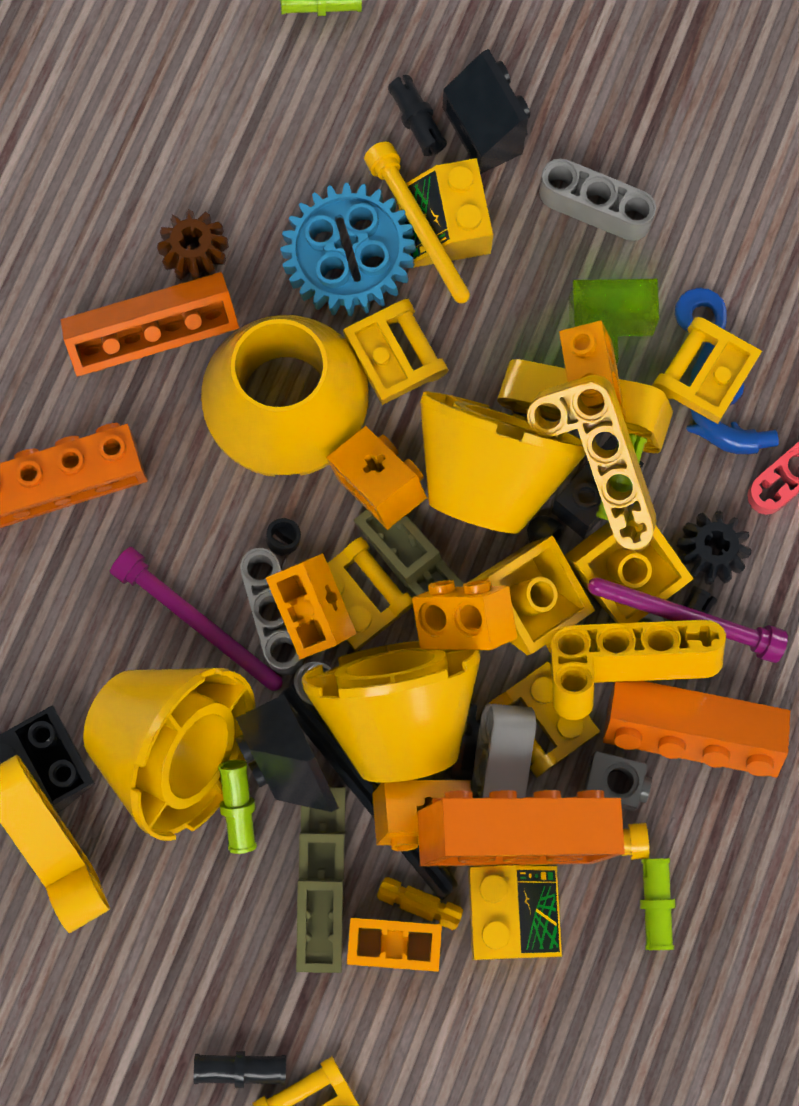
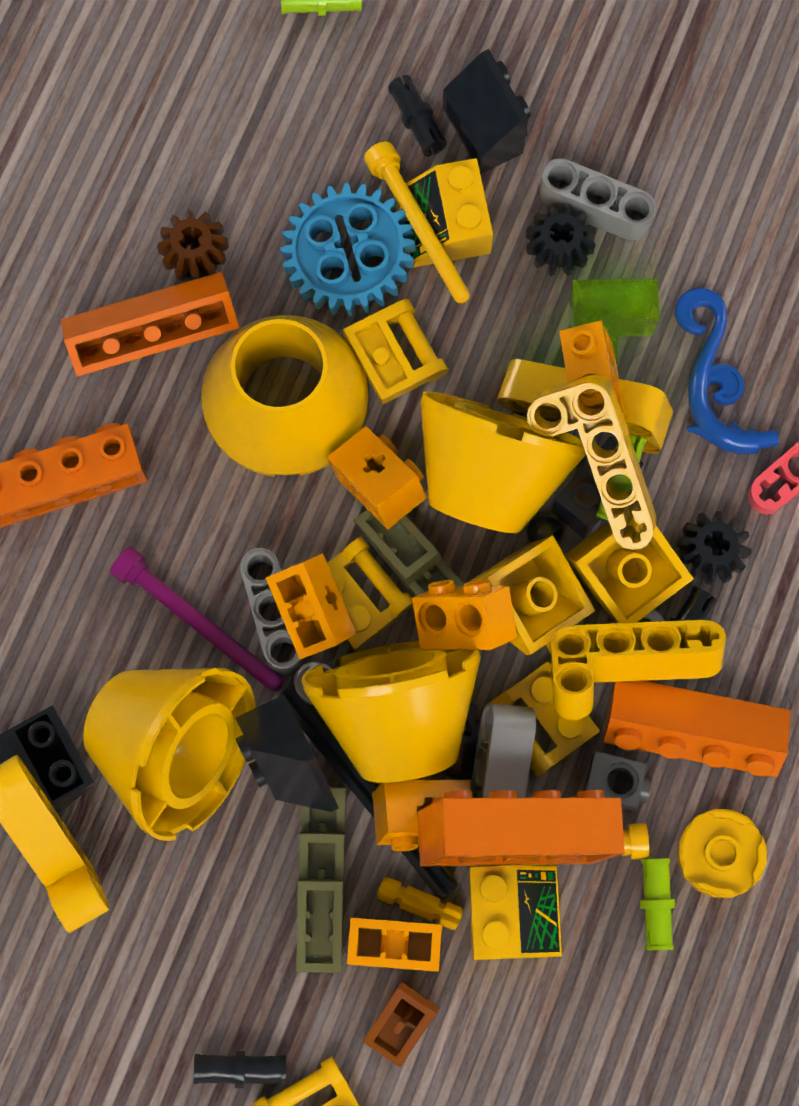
lime pin [218,760,257,854] -> none
black hinge [266,518,301,556] -> none
magenta piece [588,578,788,663] -> none
yellow plate [652,317,762,424] -> none
none -> dark orange slope [363,982,440,1067]
none -> black gear [526,204,596,276]
none -> yellow tile [677,809,767,898]

